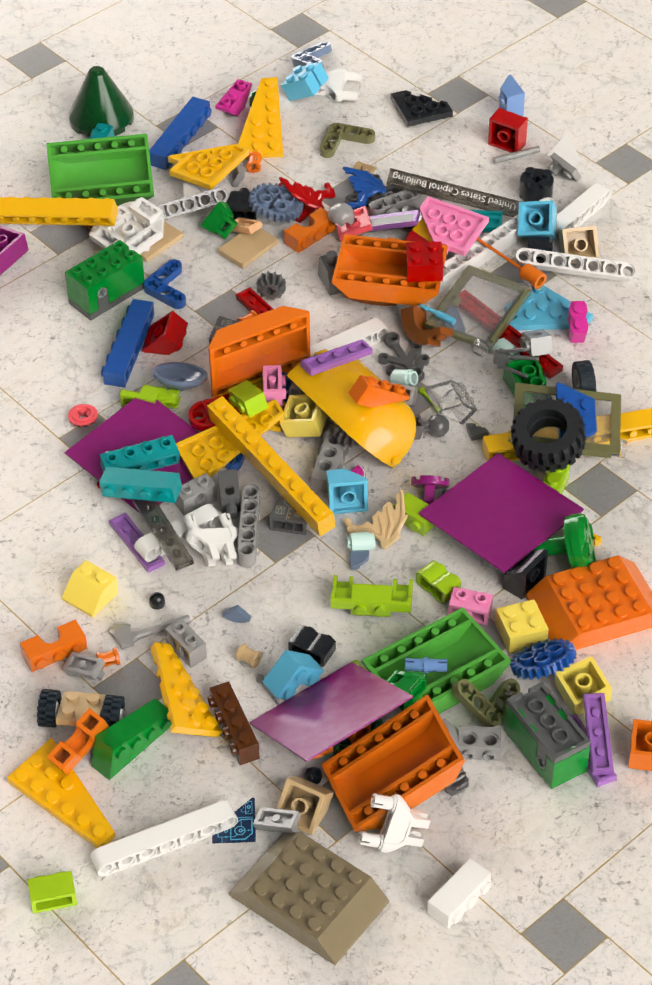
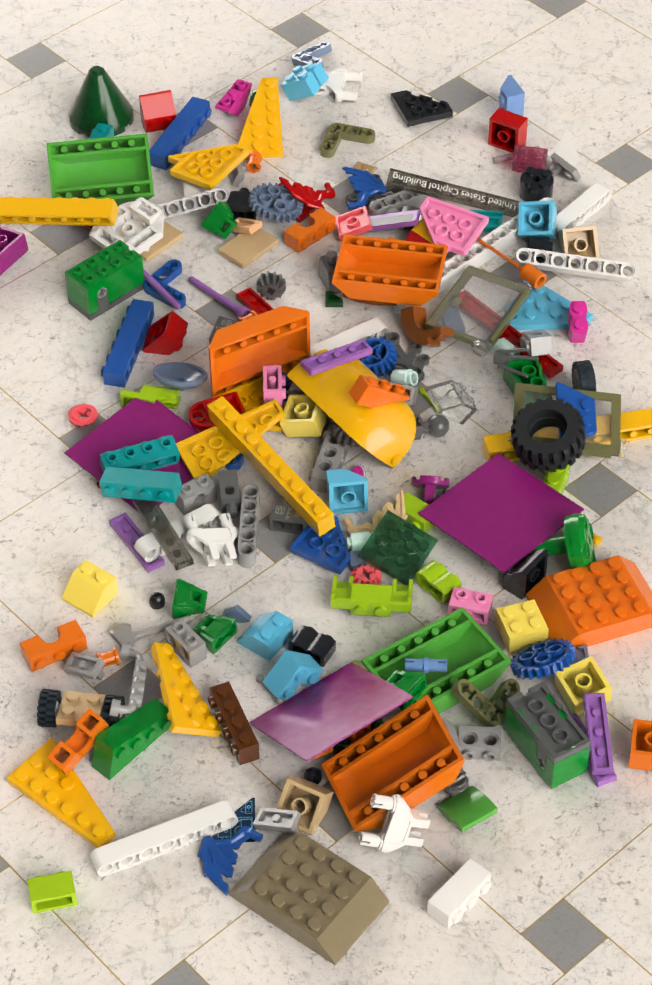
lime brick [228,380,269,418] -> none
tan bush [235,643,263,668] -> none
light grey hair [328,202,355,226] -> none
red brick [406,241,444,282] -> none
medium azure piece [419,304,456,325] -> none
dark grey tile [466,423,489,441] -> none
none -> light grey bar [109,643,148,717]
none -> slope [139,90,176,133]
none -> medium lavender piece [143,268,181,310]
none -> green piece [172,579,208,619]
none -> medium lavender piece [188,276,251,318]
none -> green piece [193,614,237,654]
none -> blue animal [197,826,263,896]
none -> medium azure slope [237,611,293,661]
none -> blue plate [290,515,350,575]
none -> dark green tile [325,291,343,307]
none -> coral gear [350,563,382,585]
none -> clear green plate [358,510,438,585]
none -> blue gear [359,336,398,378]
none -> bright green slope [437,786,498,833]
none -> clear pink brick [512,145,548,173]
none -> sand blue tile [569,645,589,665]

